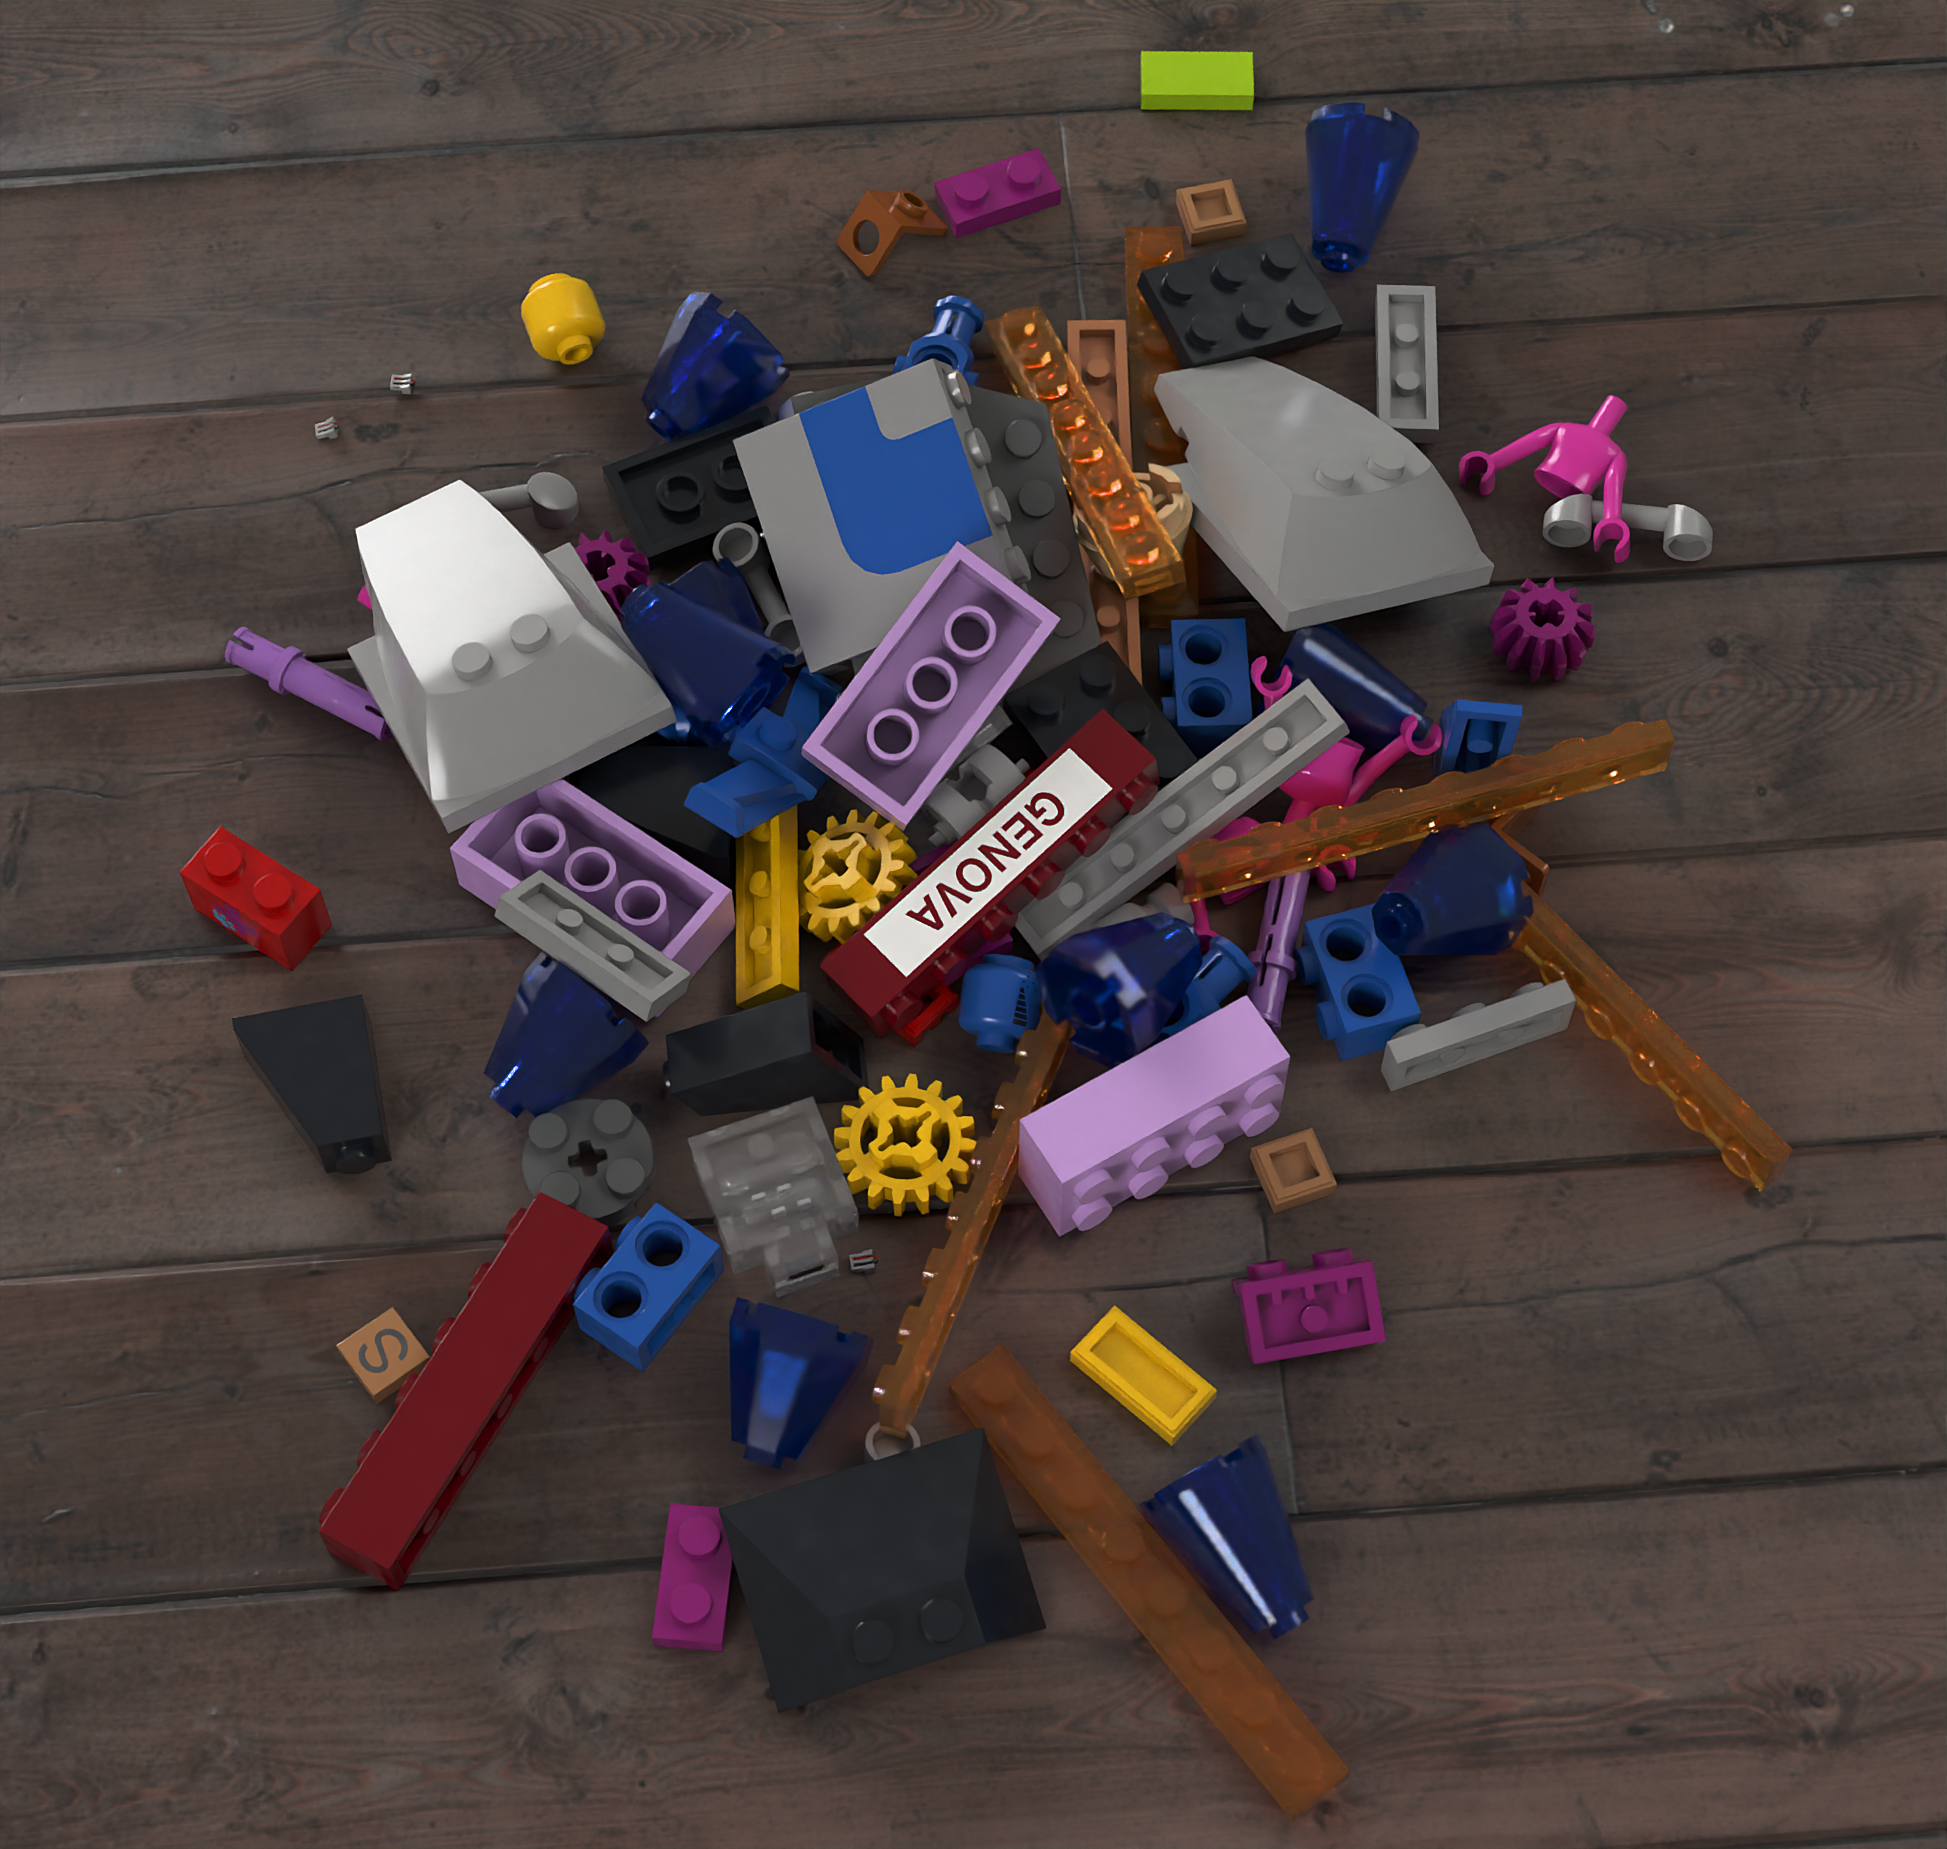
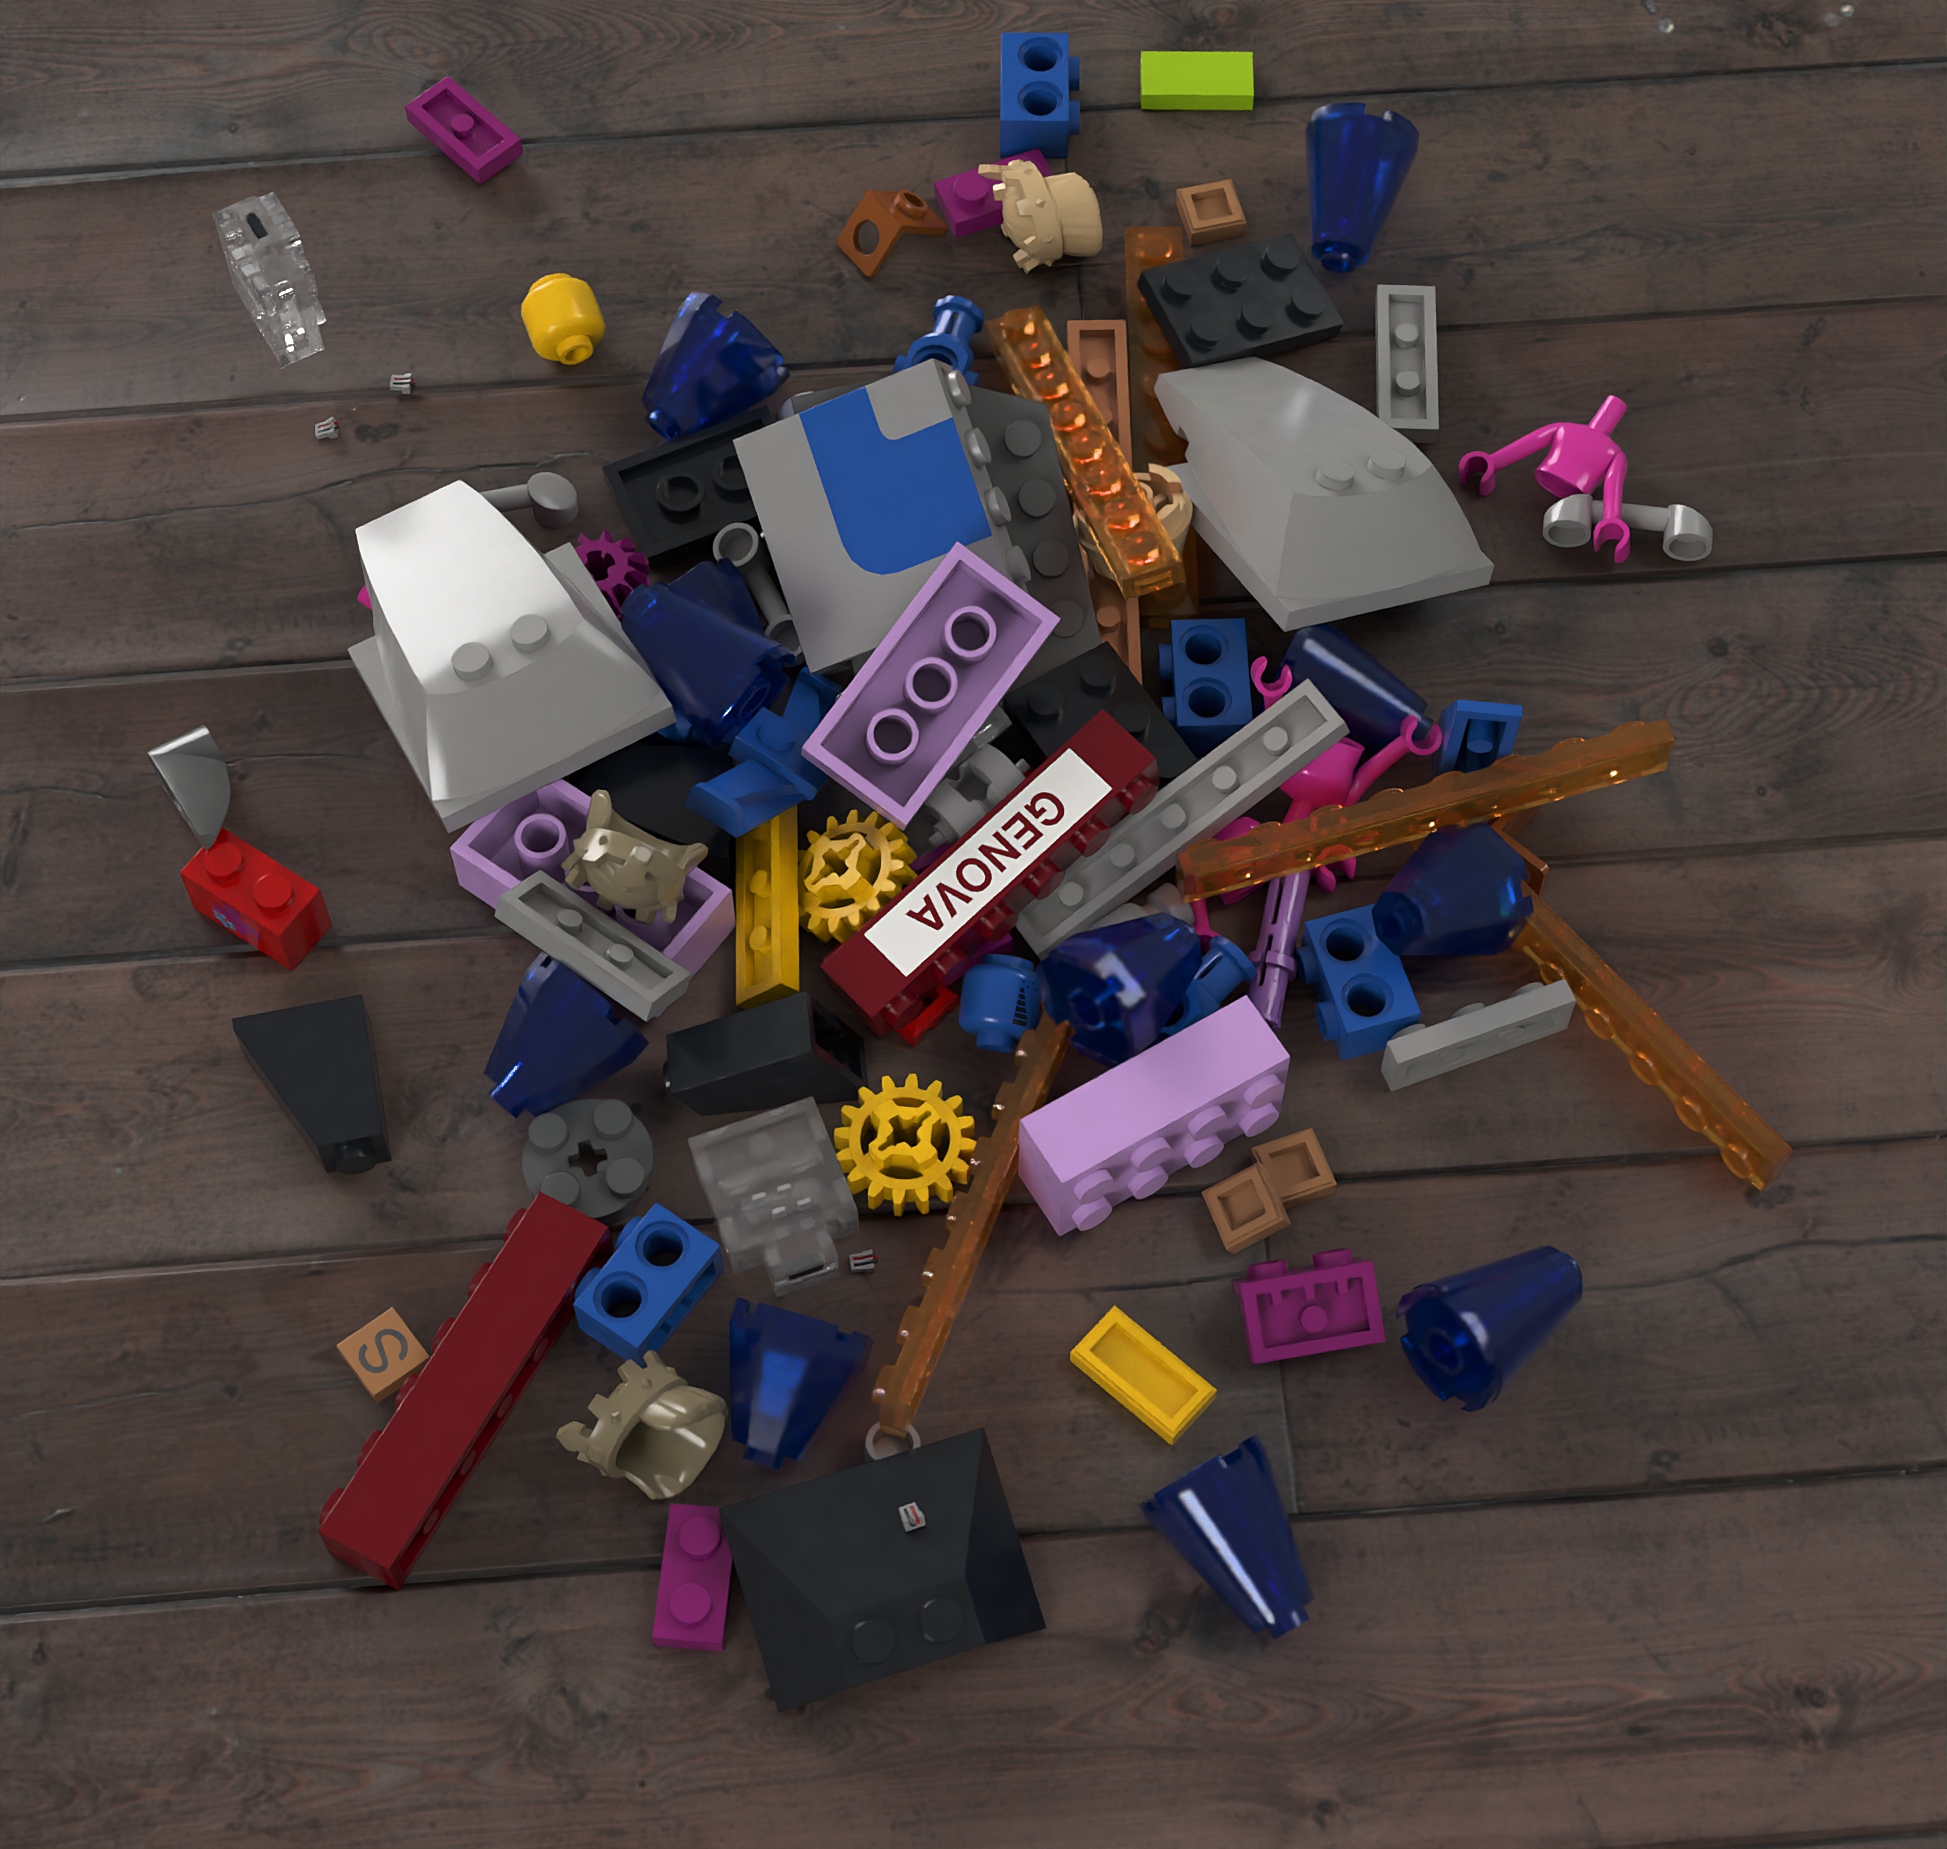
medium lavender pin [225,626,393,742] -> none
clear orange plate [949,1344,1350,1821] -> none
magenta gear [1490,577,1596,683] -> none
none -> dark grey piece [147,725,231,850]
none -> clear piece [212,192,326,368]
none -> magenta plate [405,76,523,185]
none -> dark tan hair [556,1350,729,1500]
none -> dark tan hair [560,790,708,926]
none -> light grey piece [899,1502,926,1532]
none -> tan hair [978,159,1103,274]
none -> blue brick [1000,32,1080,158]
none -> medium nougat tile [1202,1162,1291,1254]
none -> clear blue cone [1396,1246,1583,1412]

